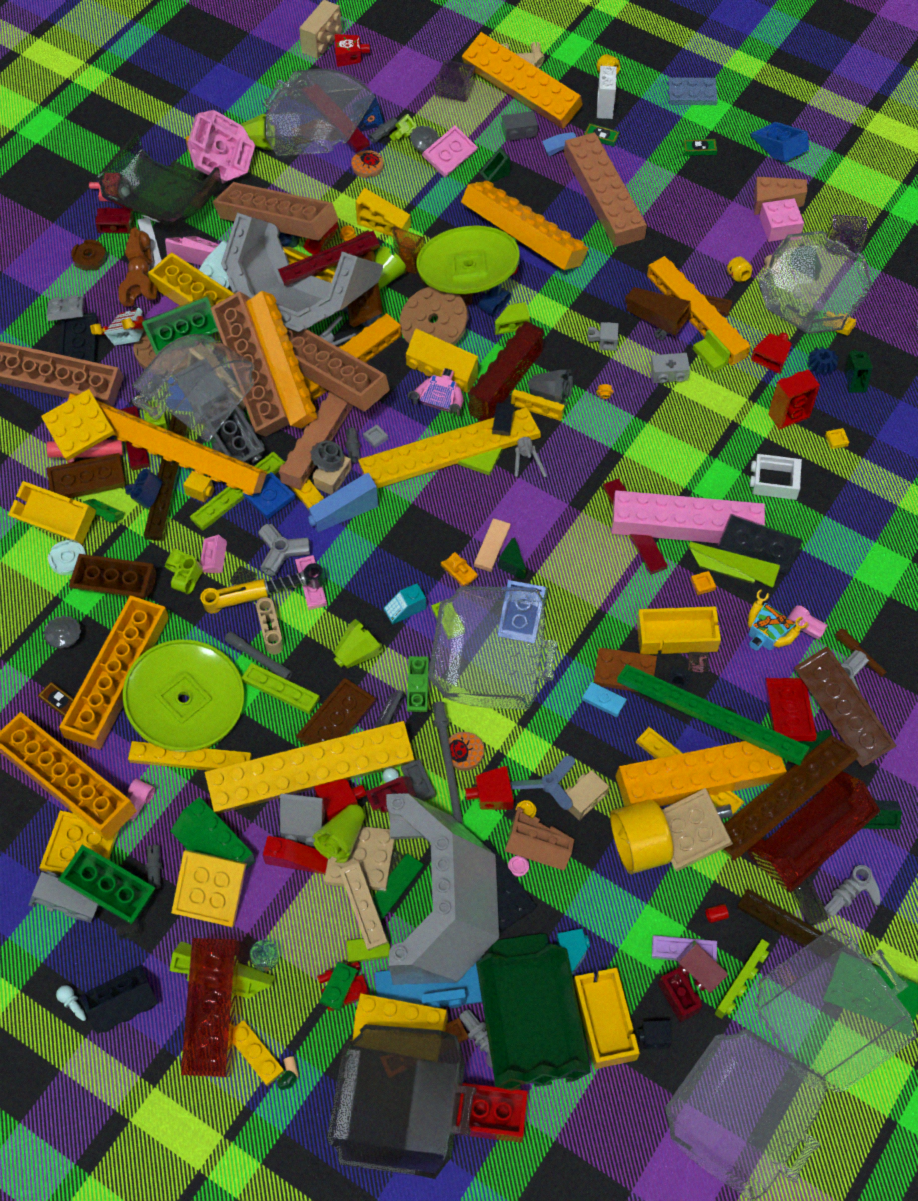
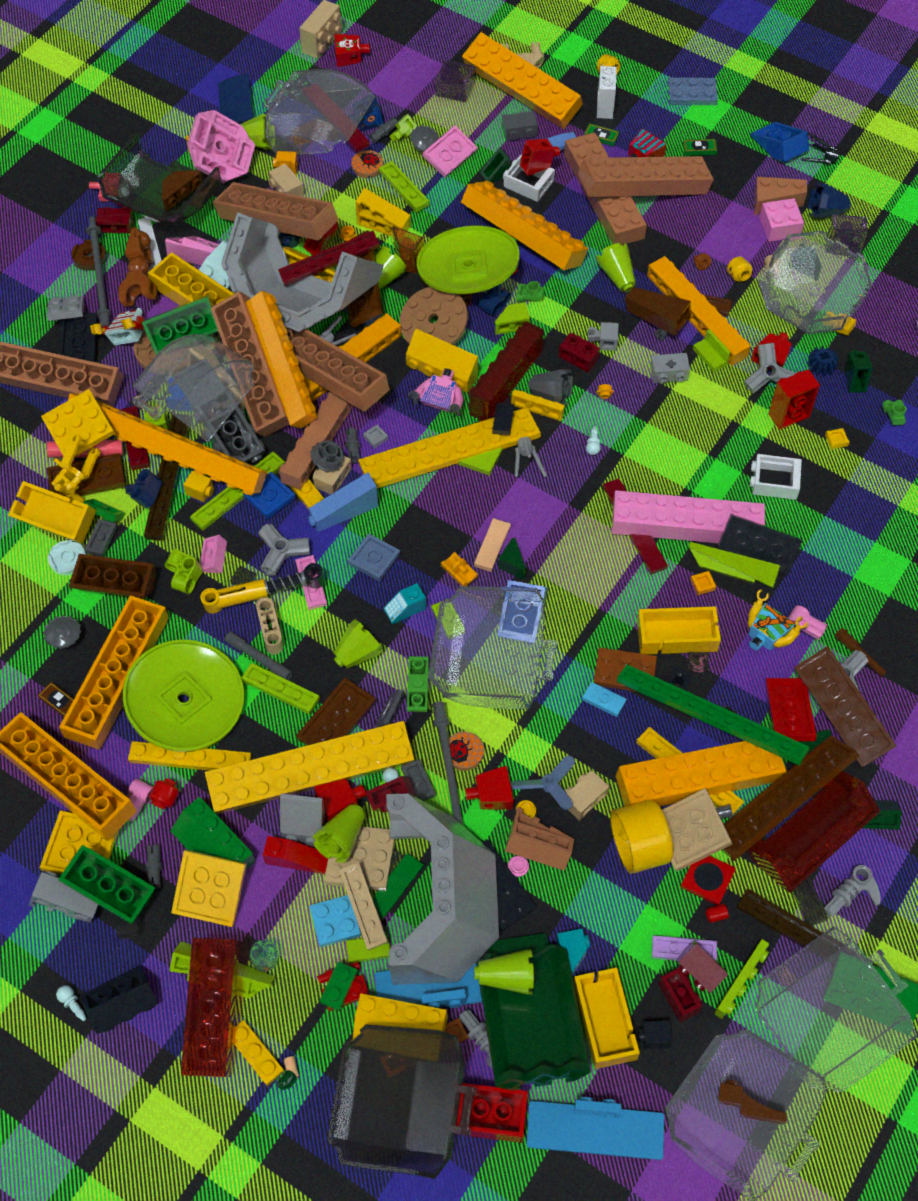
none -> yellow piece [52,434,100,503]
none -> dark grey plate [84,519,117,557]
none -> dark grey bar [86,216,111,327]
none -> red head [149,778,179,810]
none -> reddish brown slope [162,170,203,211]
none -> dark blue slope [218,74,253,124]
none -> tan brick [268,164,304,196]
none -> light orange brick [273,151,298,175]
none -> medium azure plate [309,895,361,948]
none -> sand blue plate [348,533,400,582]
none -> lime plate [379,161,430,212]
none -> lime cone [474,949,534,995]
none -> white window [503,155,555,202]
none -> bright green plate [516,281,544,302]
none -> red torso [520,139,560,176]
none -> dark azure bracket [526,1097,664,1160]
none -> dark red brick [558,332,600,372]
none -> nougat brick [578,156,714,197]
none -> light aqua bar [586,426,600,455]
none -> lime cone [596,243,636,293]
none -> red torso [628,129,667,157]
none -> red tile [680,856,736,906]
none -> dark orange plate [694,253,711,270]
none -> reddish brown slope [718,1080,787,1125]
none -> light grey piece [743,343,795,393]
none -> black plant [802,132,841,165]
none -> dark blue cone [808,183,851,218]
none -> bright green plate [882,400,907,425]

